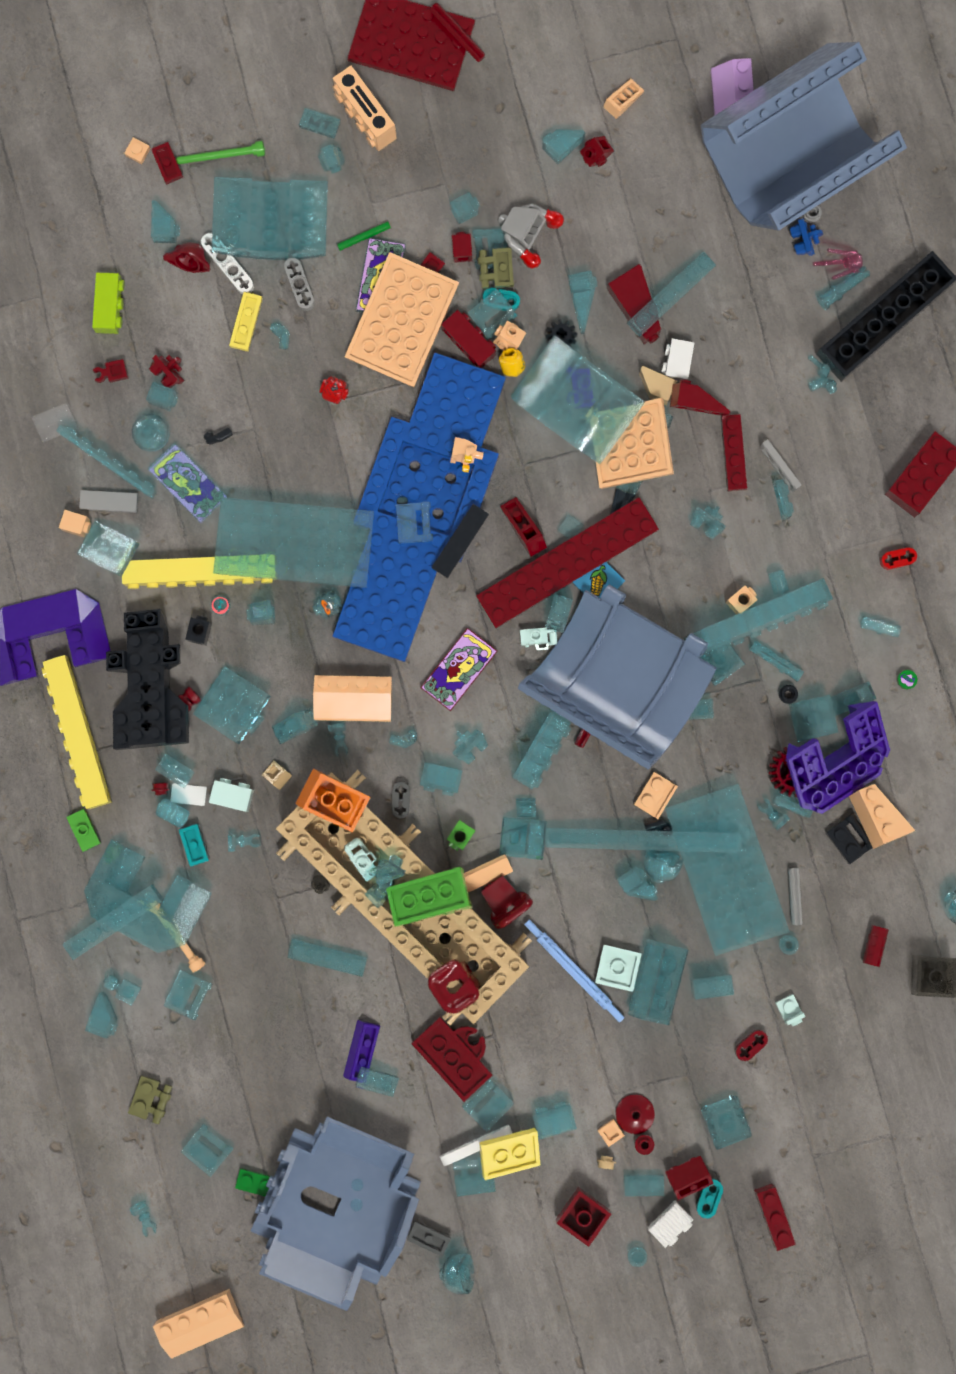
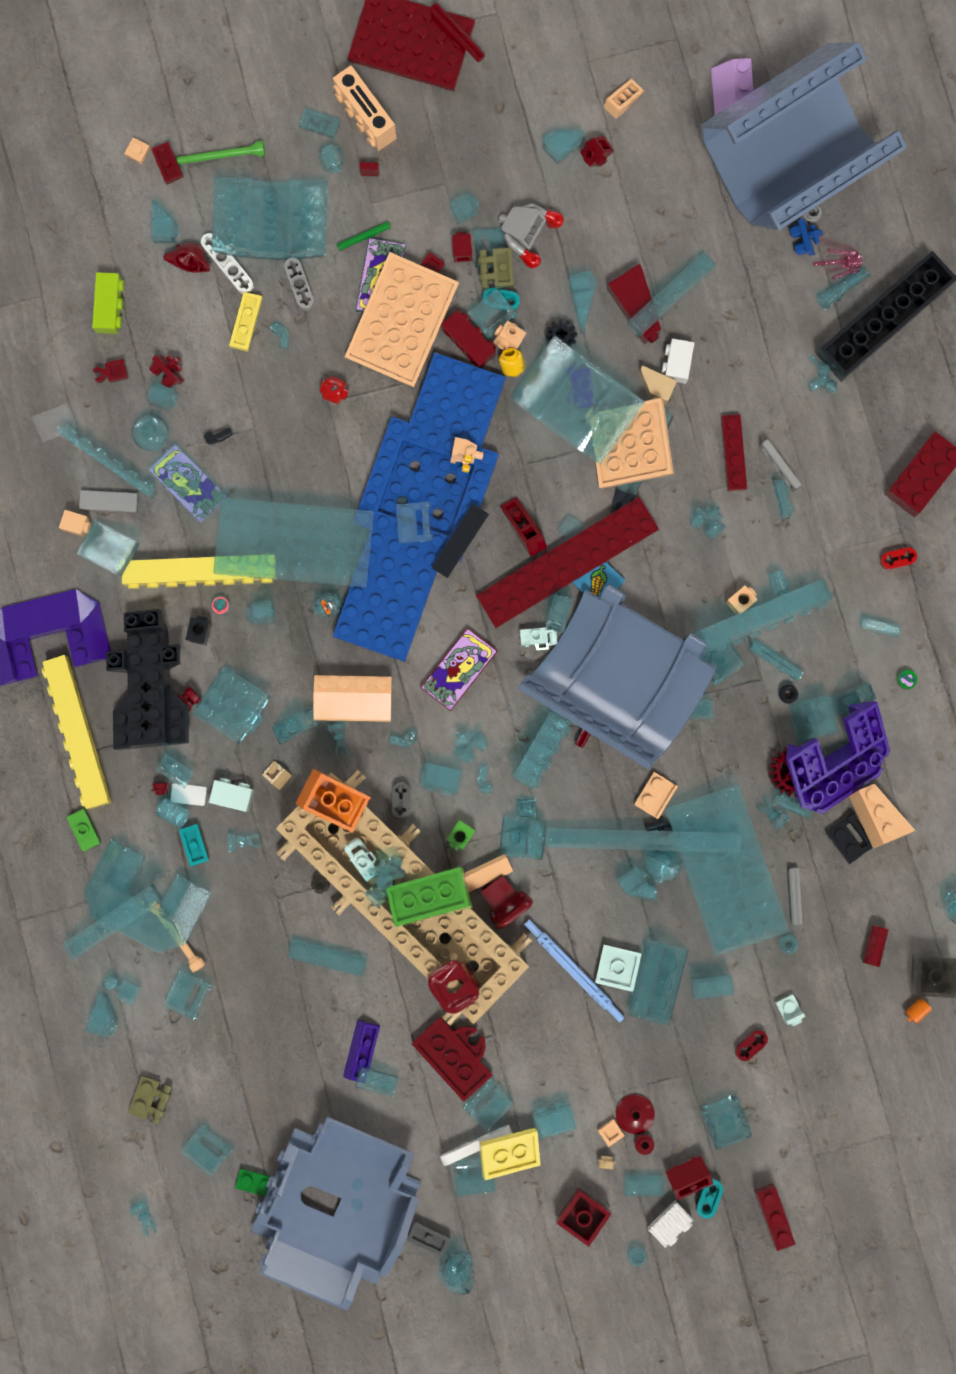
light nougat slope [153,1289,244,1359] -> none
dark red slope [670,380,730,416] -> none
none -> dark red tile [360,162,379,176]
none -> clear light blue arm [477,765,492,795]
none -> orange piece [905,997,932,1024]

